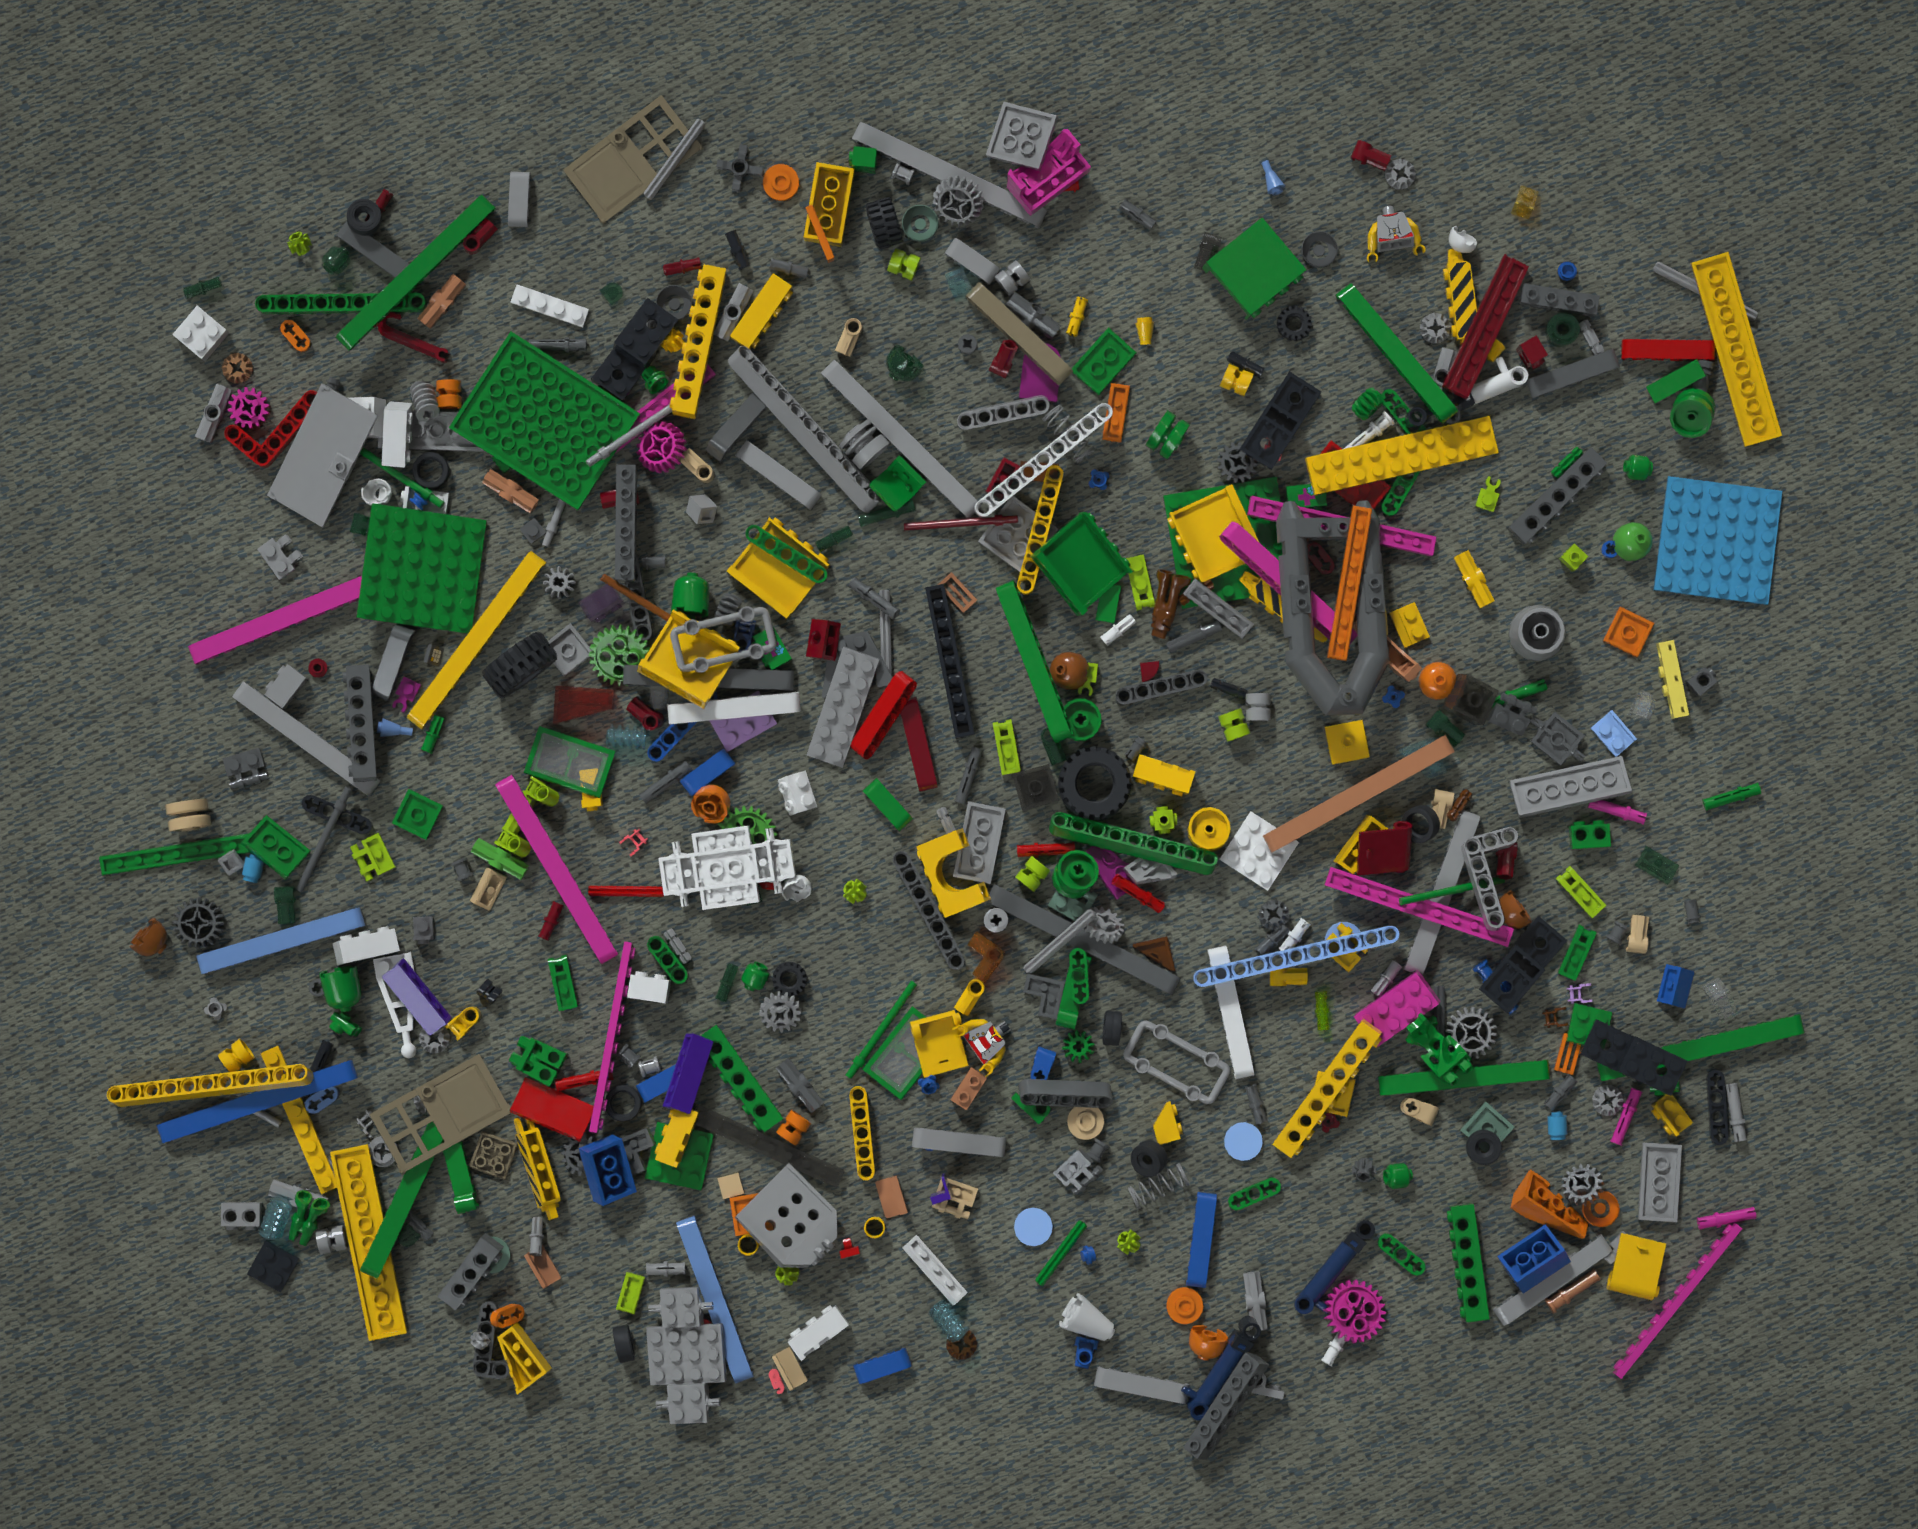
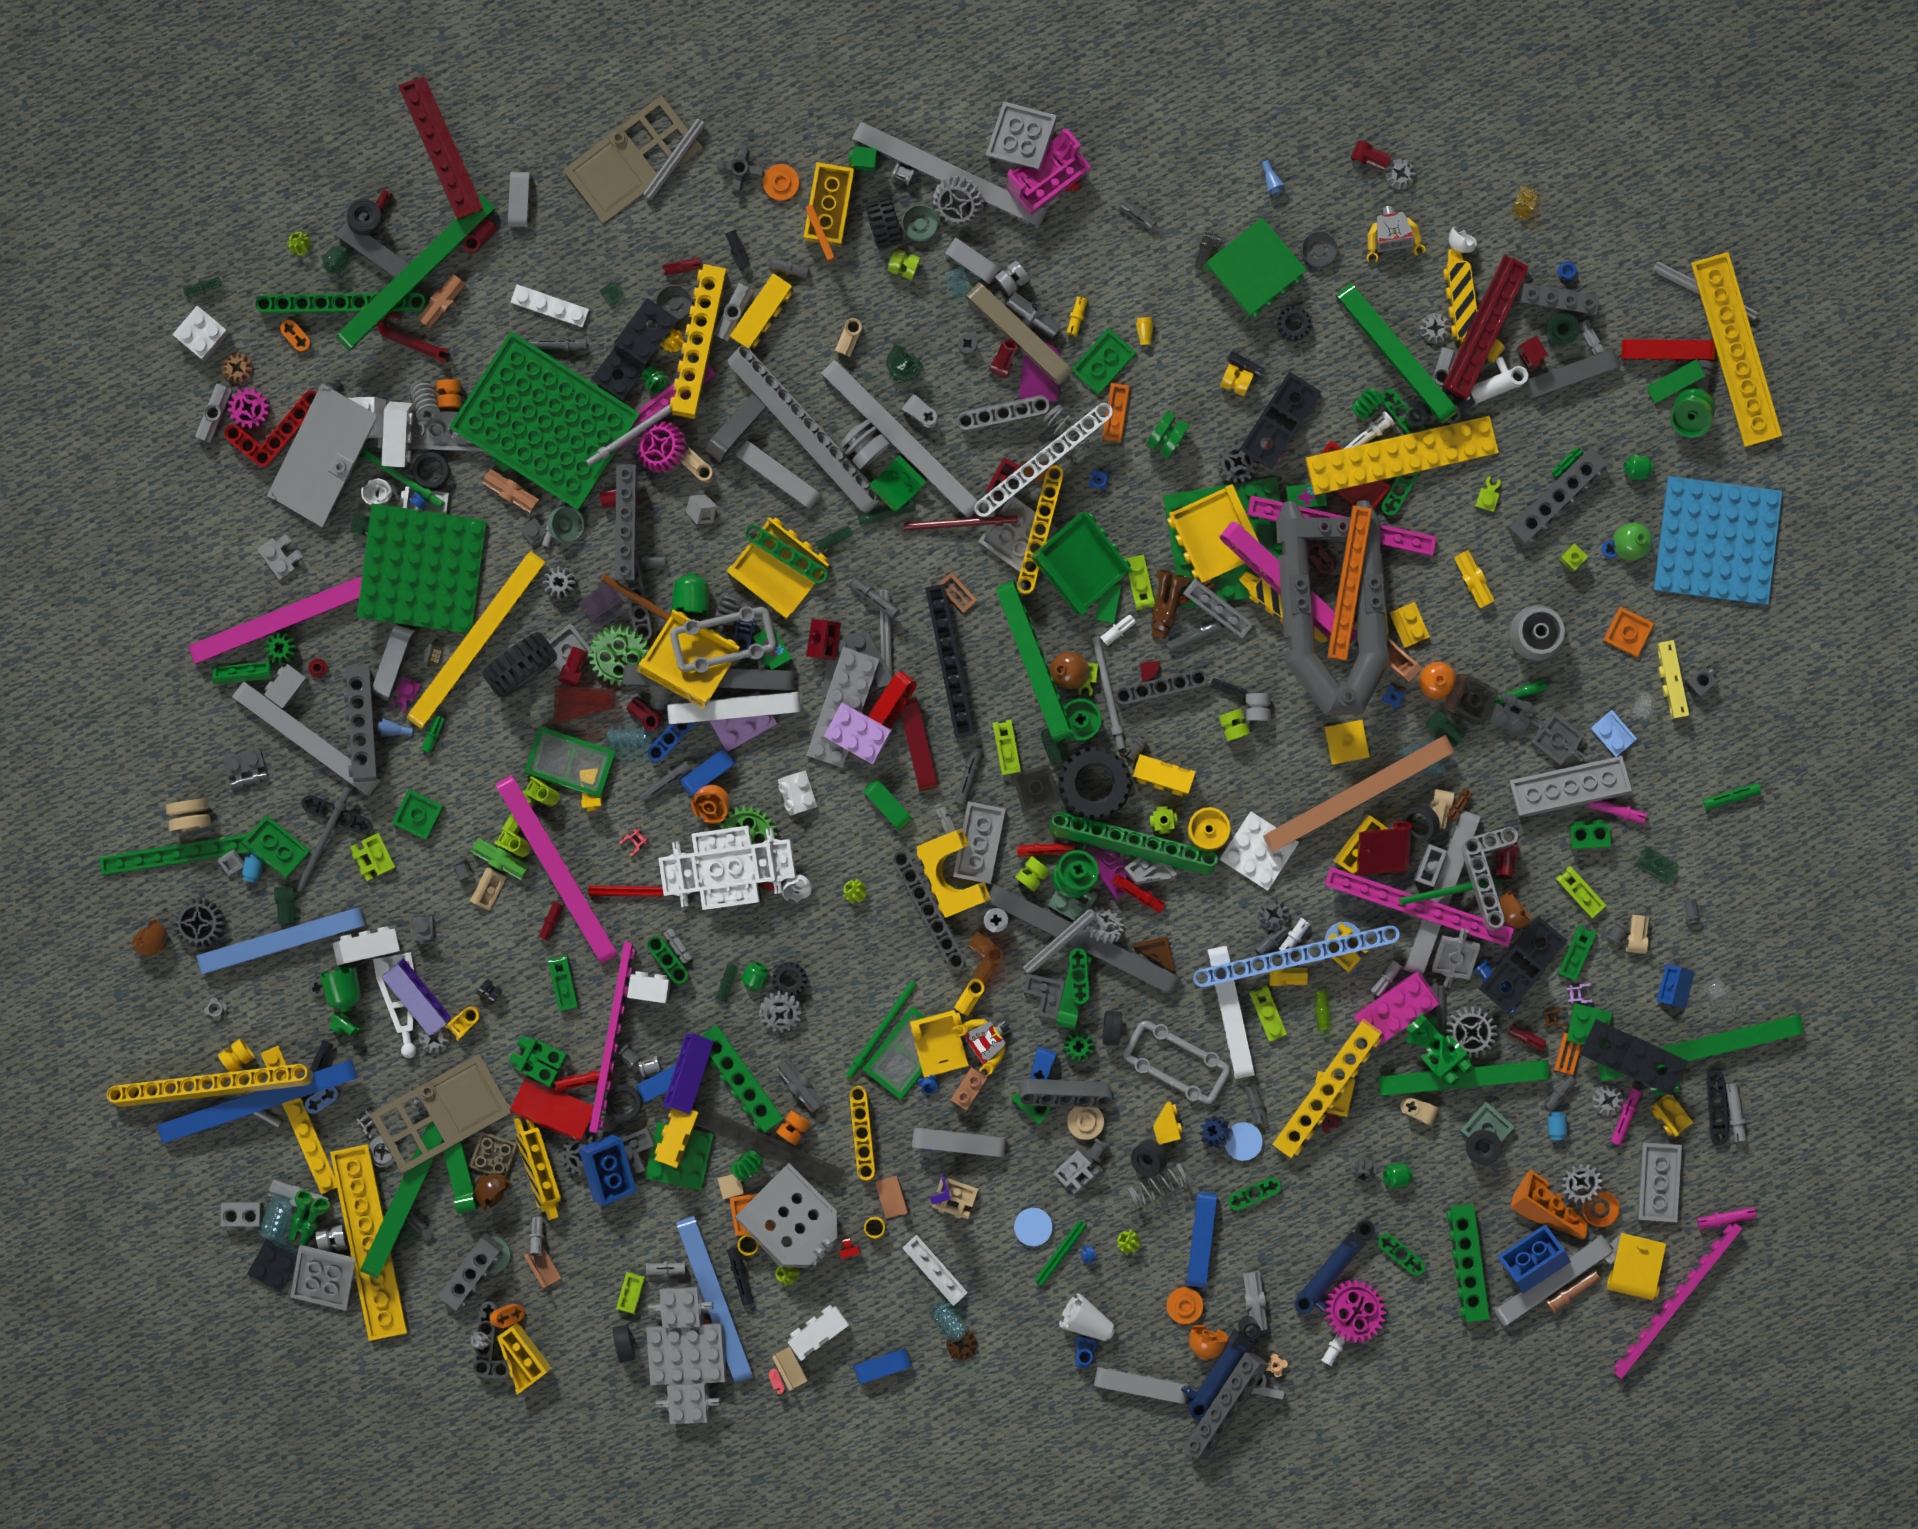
none -> green tile [212,661,271,685]
none -> green gear [264,632,297,665]
none -> light grey plate [290,1245,356,1311]
none -> dark red plate [398,76,483,221]
none -> reddish brown cylinder [474,1173,513,1211]
none -> sand green piece [548,506,584,543]
none -> dark red piece [558,646,588,687]
none -> black pin [726,1247,754,1306]
none -> green gear [730,1150,764,1182]
none -> lavender plate [824,703,892,764]
none -> light grey piece [901,394,938,428]
none -> light grey bar [1092,636,1125,750]
none -> dark blue gear [1199,1115,1233,1148]
none -> lime plate [1249,985,1287,1042]
none -> light nougat plate [1266,1354,1288,1377]
none -> light grey brick [1414,844,1447,887]
none -> light grey plate [1432,928,1480,988]
none -> dark red axle [1508,1024,1546,1050]

